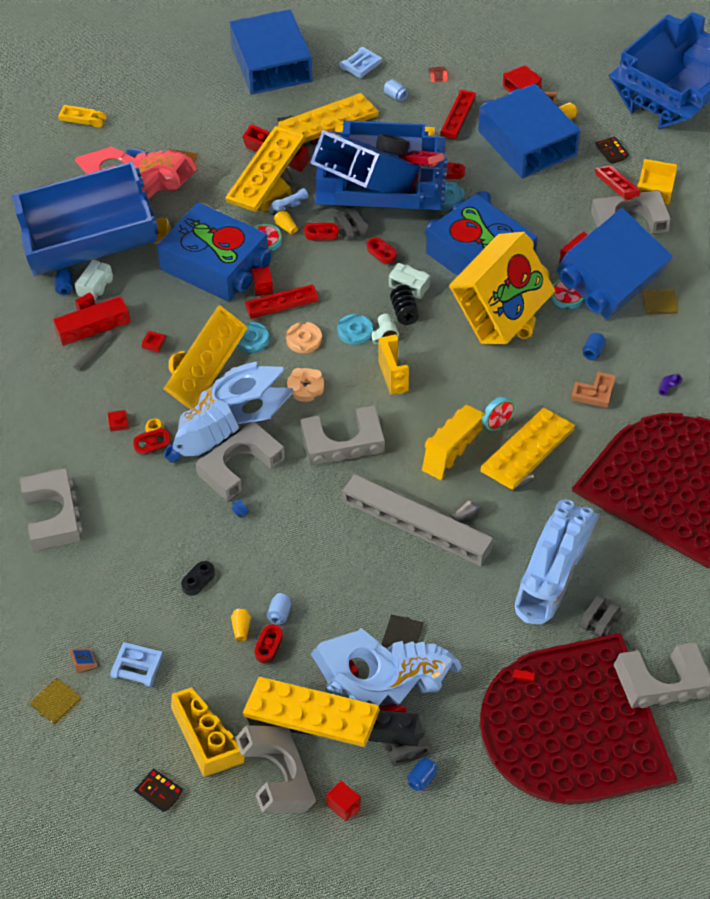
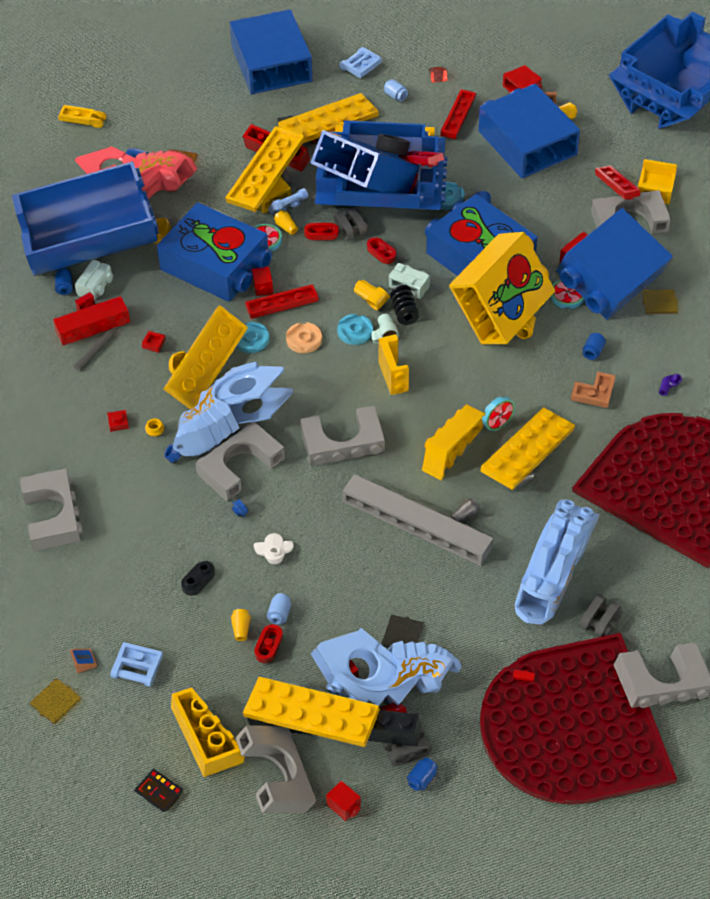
red plate [133,428,170,454] -> none
light nougat plate [287,368,324,402] -> none
red plate [444,162,465,179] -> none
piece [595,136,629,164] -> none
none -> white plate [254,533,294,564]
none -> yellow piece [354,279,390,311]

